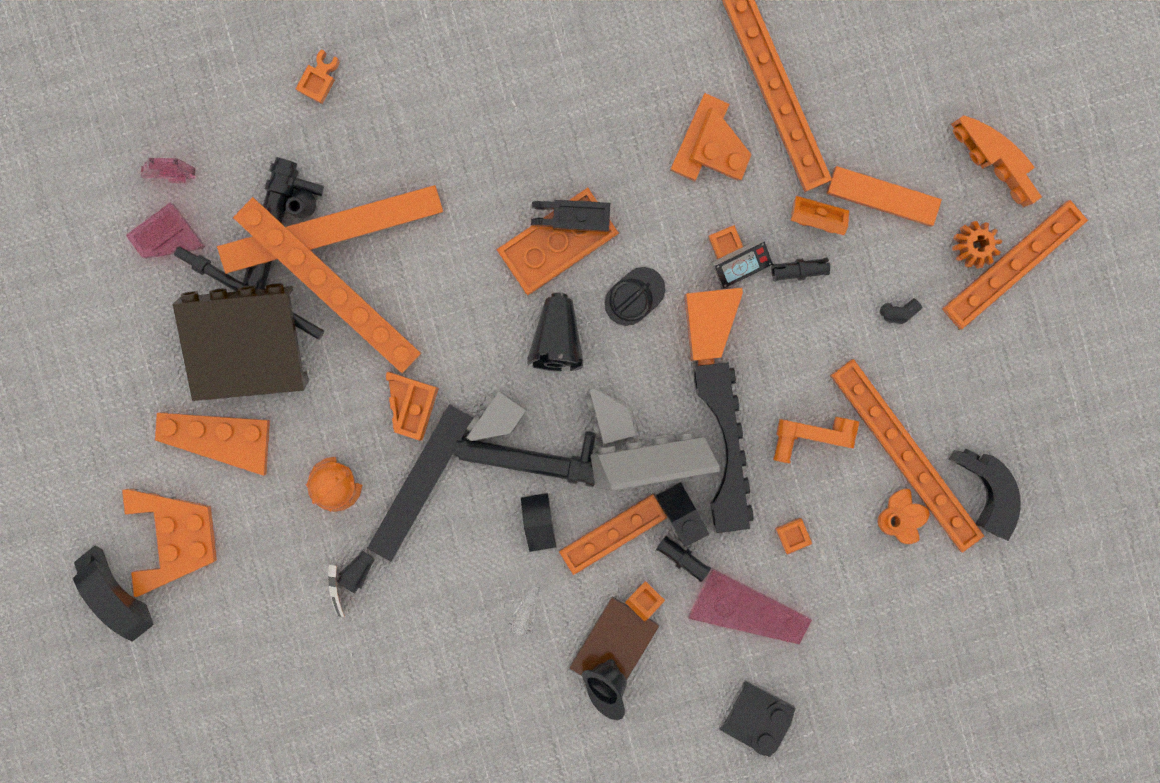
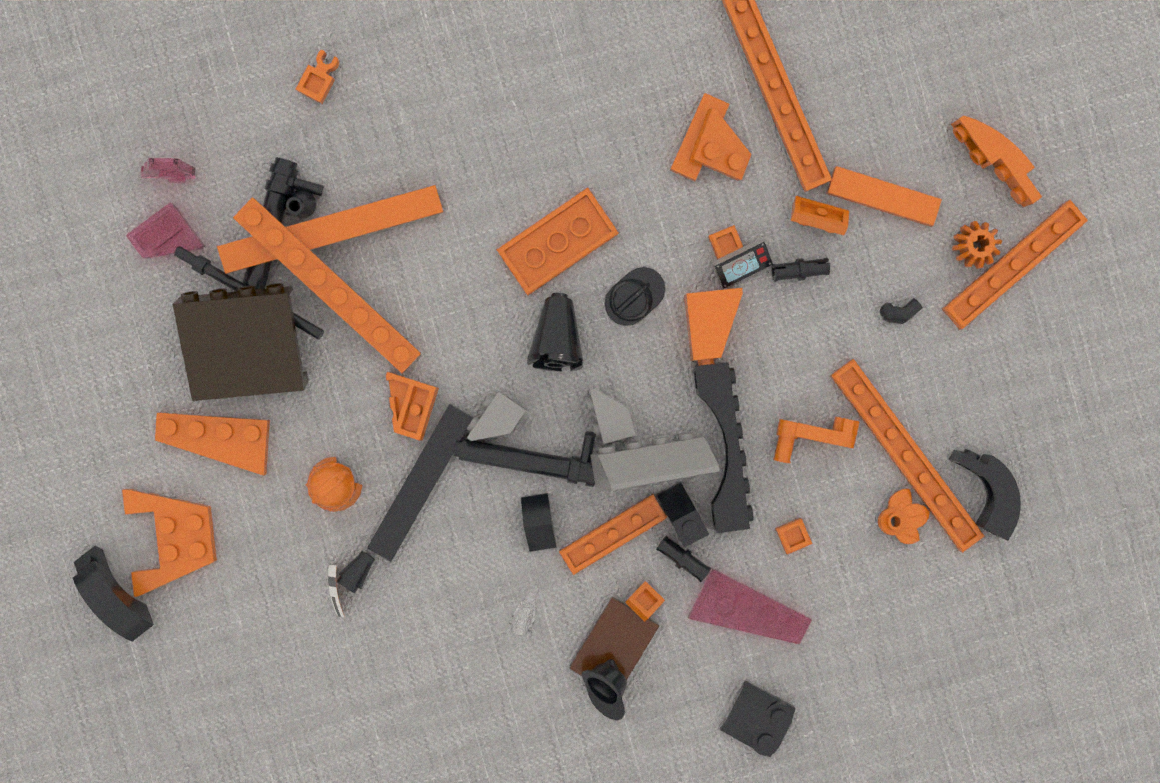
black hinge [531,200,611,232] -> none

